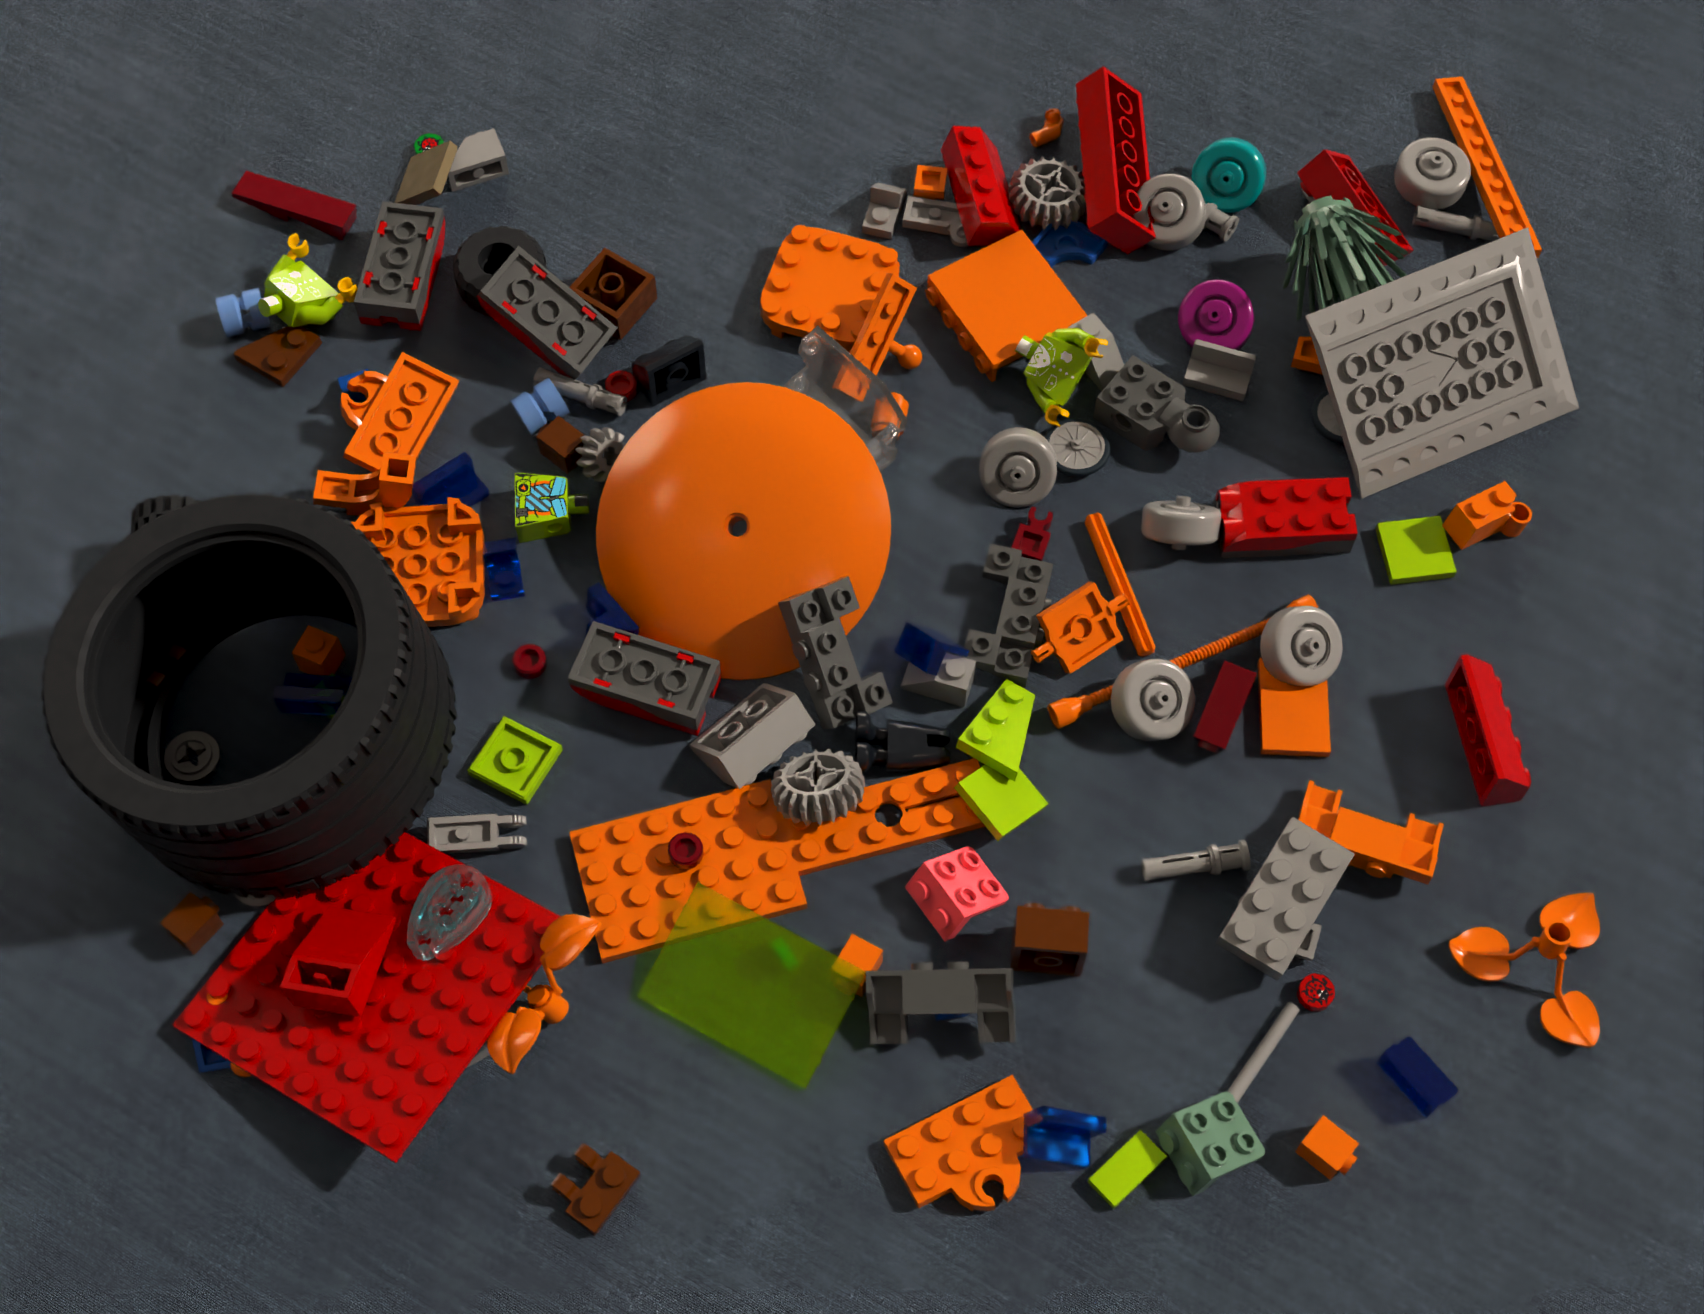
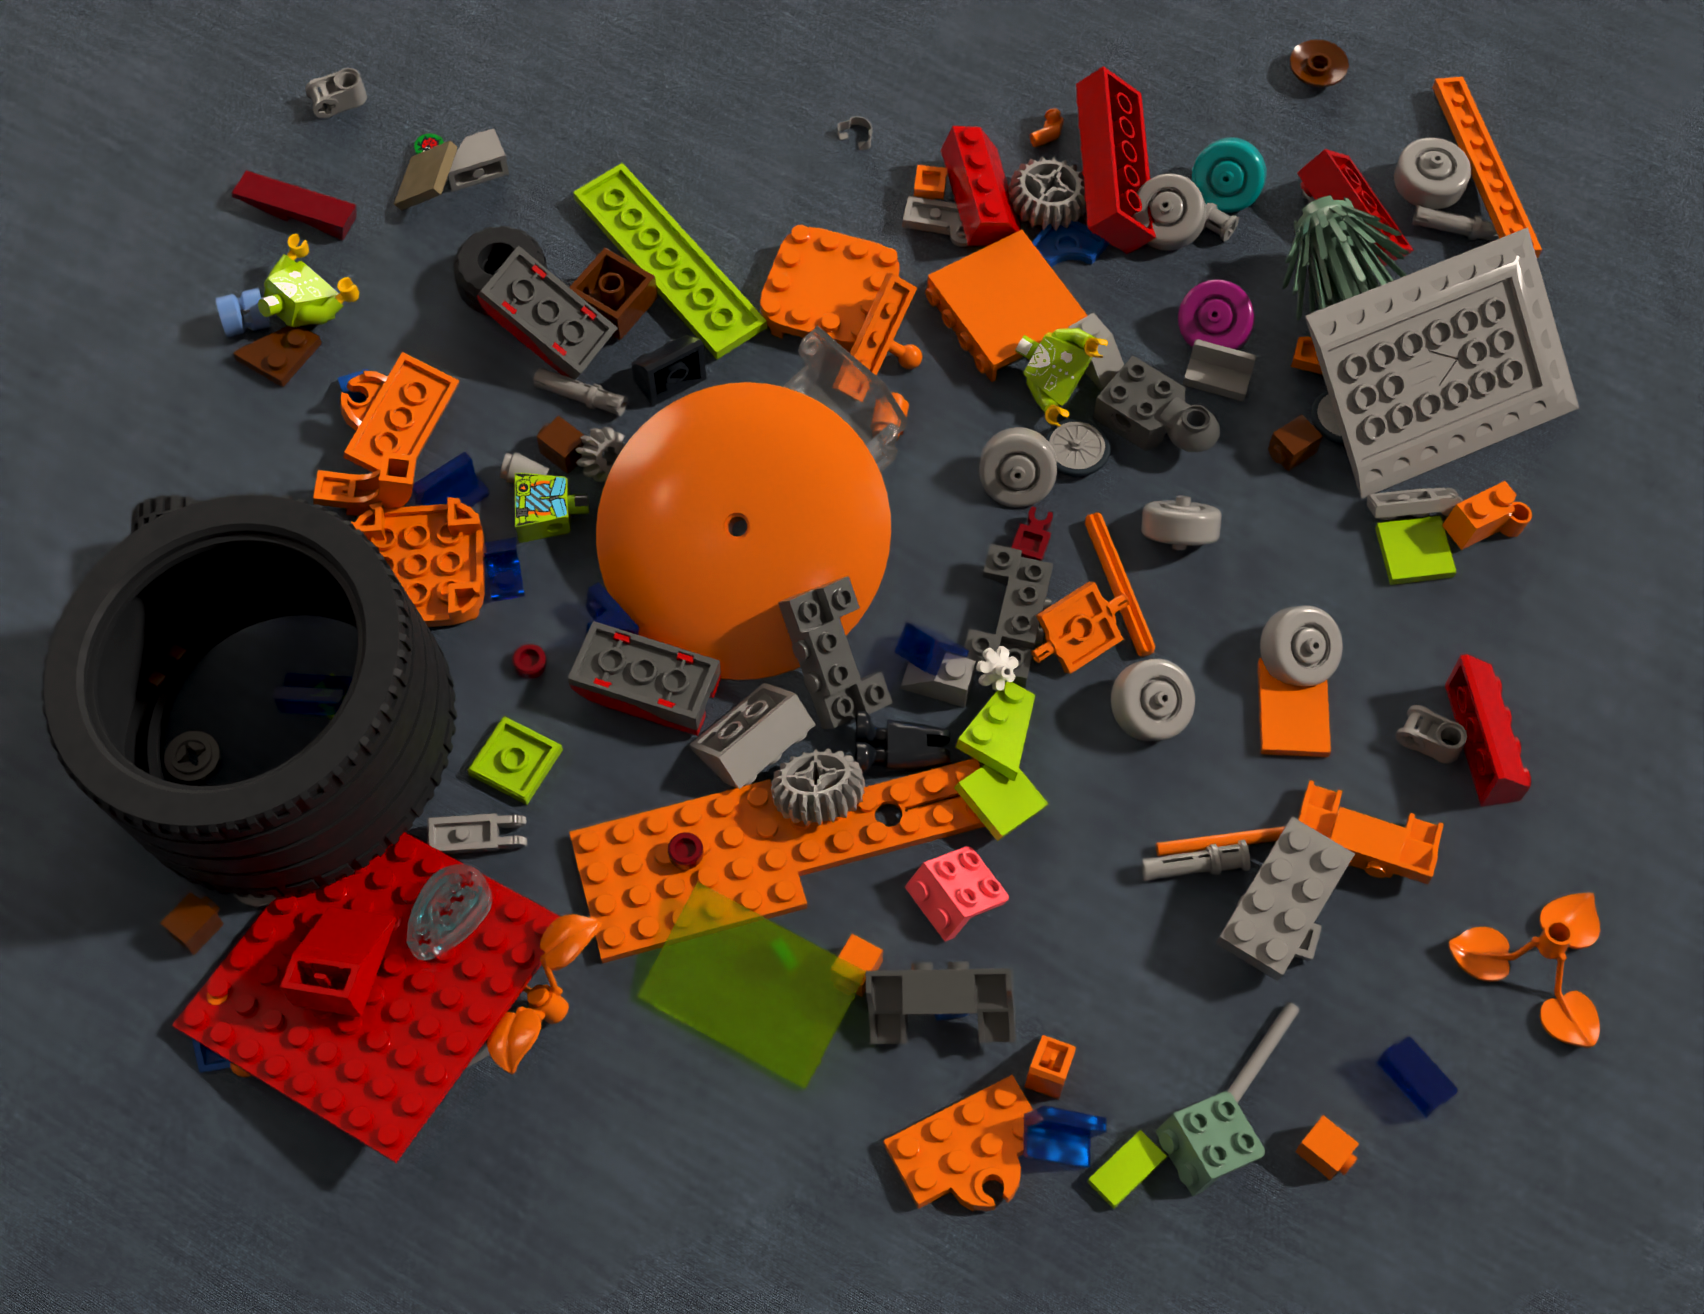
orange brick [292,625,346,680] -> none
dark grey piece [354,201,445,331] -> none
medium blue wheel [510,377,570,436] -> none
reddish brown plate [551,1143,641,1236] -> none
red tile [605,370,637,403] -> none
light grey slope [862,183,907,240] -> none
reddish brown brick [1010,903,1090,977] -> none
orange hose [1047,594,1318,729] -> none
dark red slope [1193,660,1257,753] -> none
red piece [1213,477,1358,558] -> none
tile [1297,973,1335,1012] -> none
none -> light grey piece [305,68,367,118]
none -> light grey cone [500,452,550,484]
none -> lime plate [573,163,767,359]
none -> light grey piece [838,116,872,150]
none -> white plant [976,646,1018,690]
none -> orange slope [1024,1035,1077,1100]
none -> orange bar [1155,826,1286,856]
none -> reddish brown brick [1267,414,1323,472]
none -> reddish brown dish [1290,39,1349,87]
none -> light grey hinge [1367,487,1464,520]
none -> light grey piece [1396,705,1467,763]

